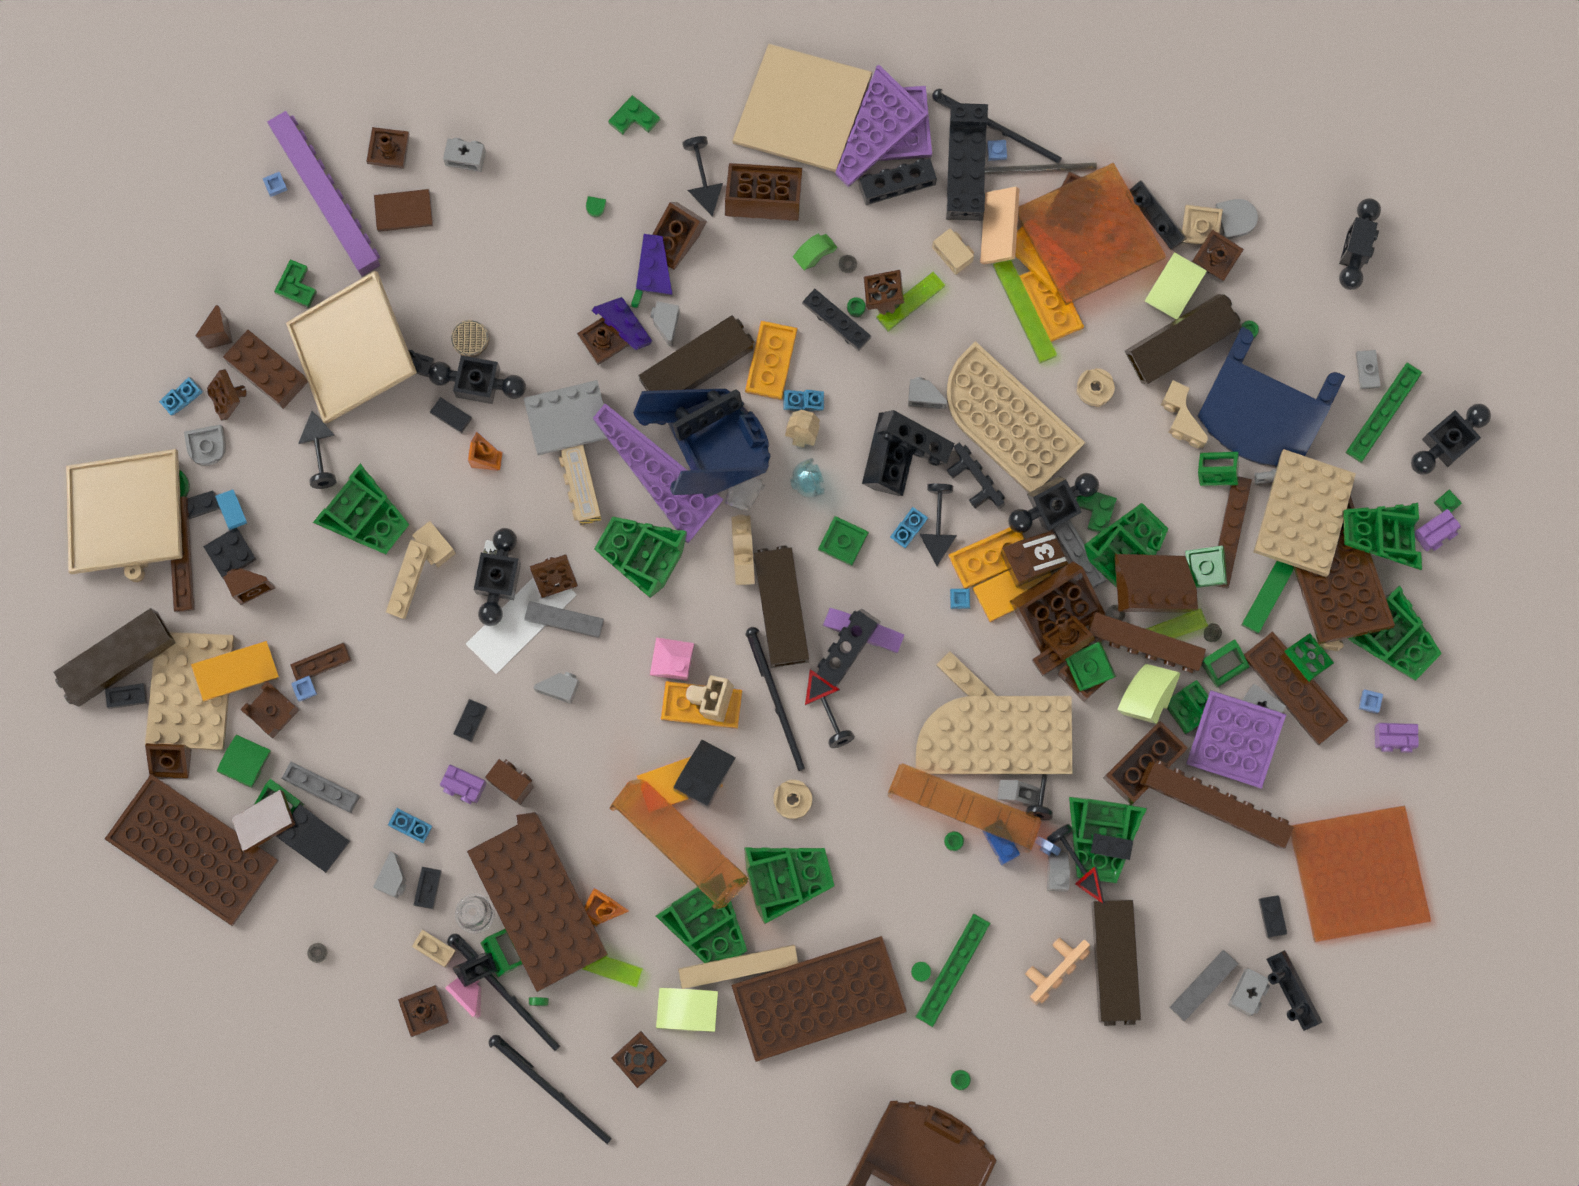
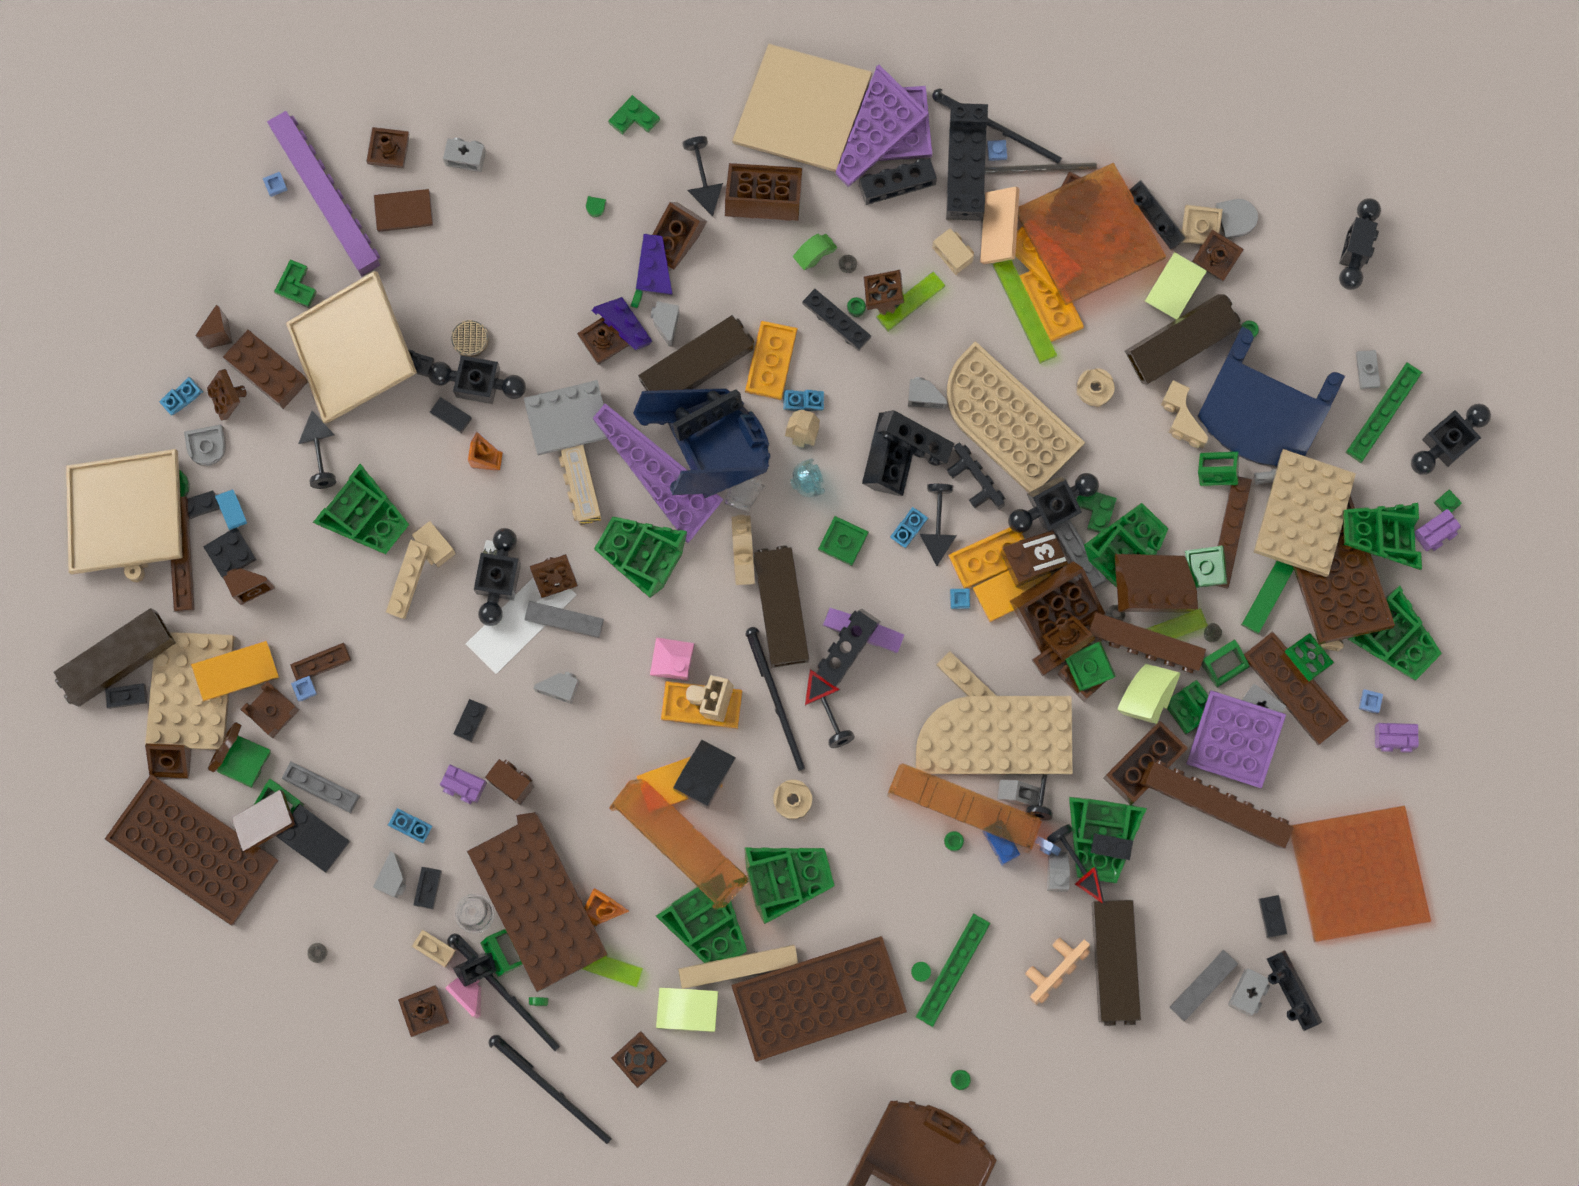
none -> reddish brown tile [208,722,242,773]

